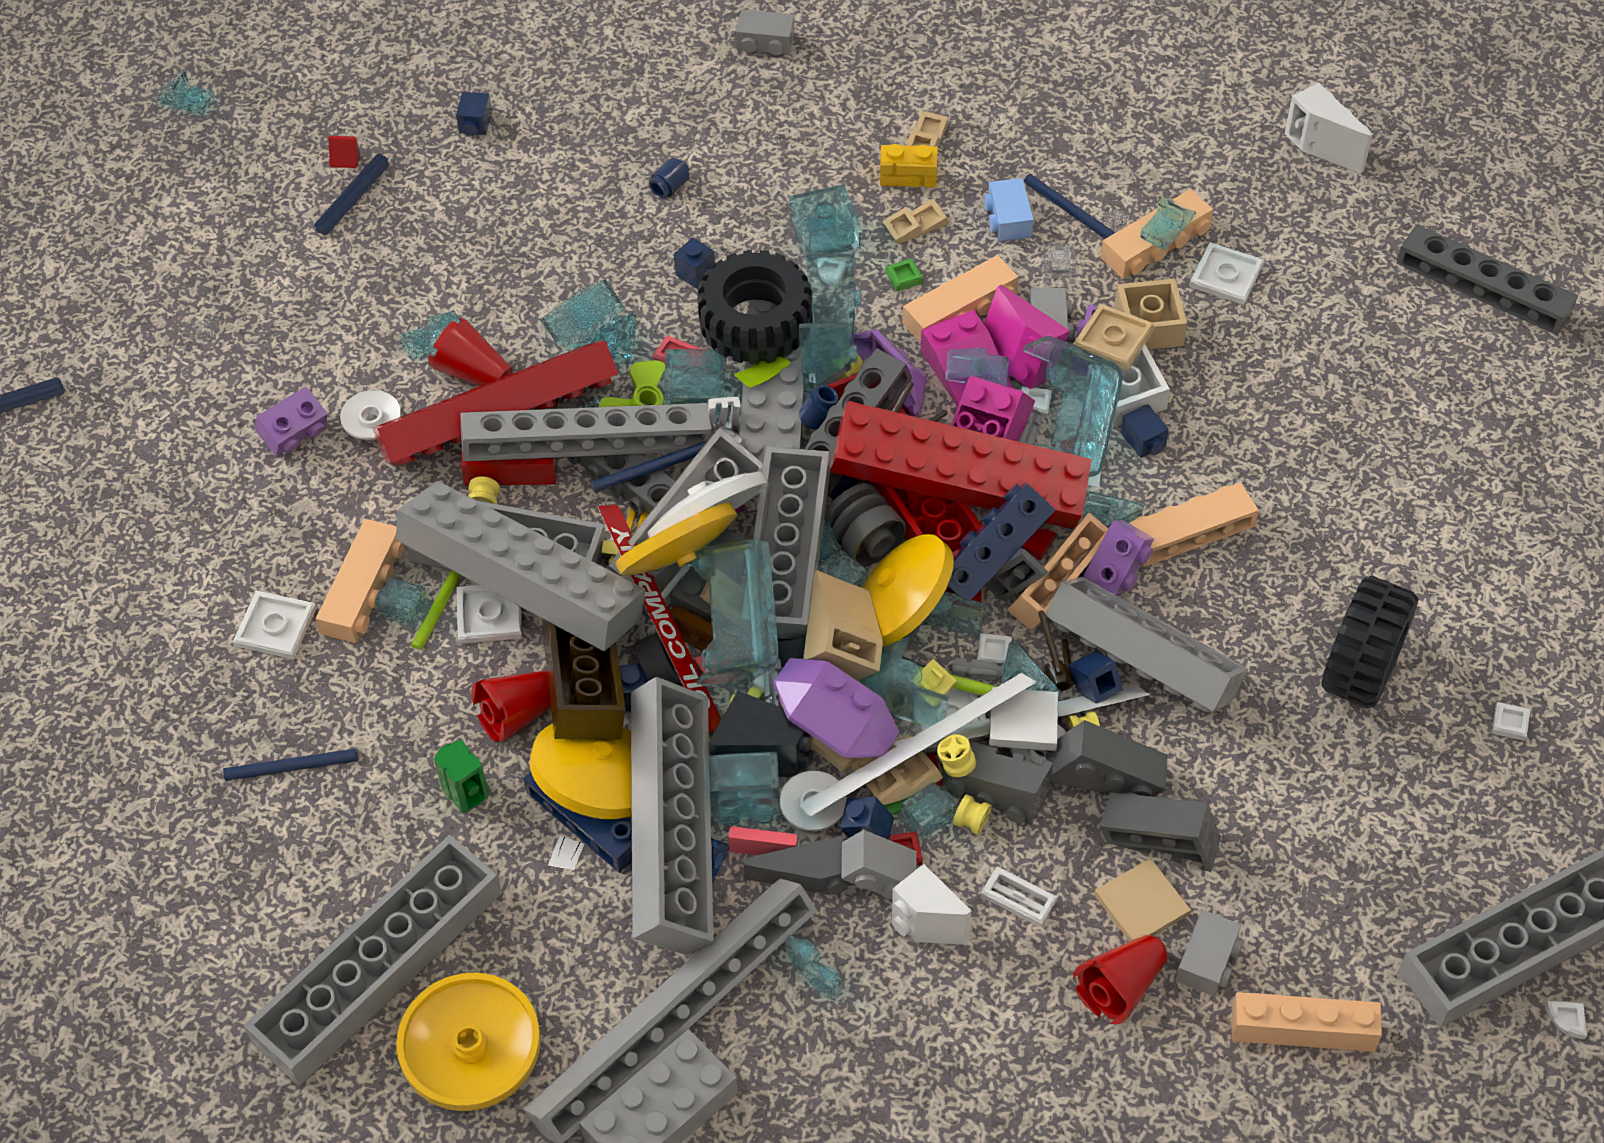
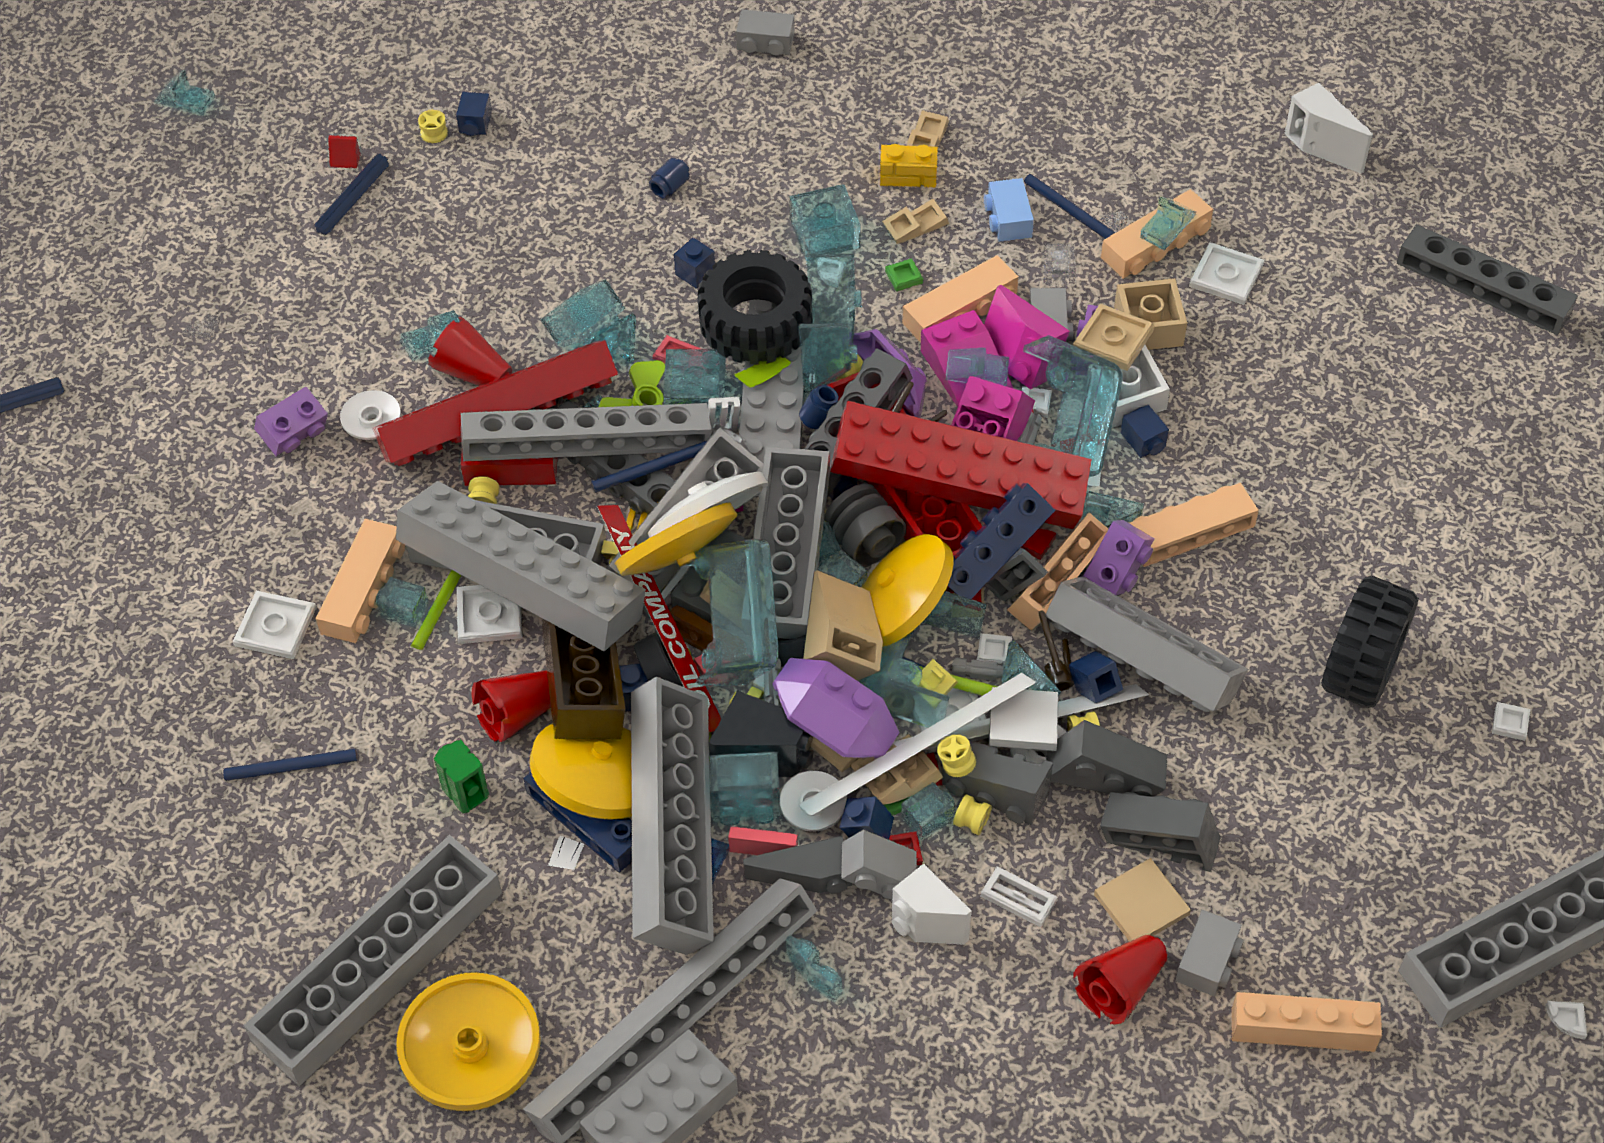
none -> light yellow wheel [418,110,448,143]

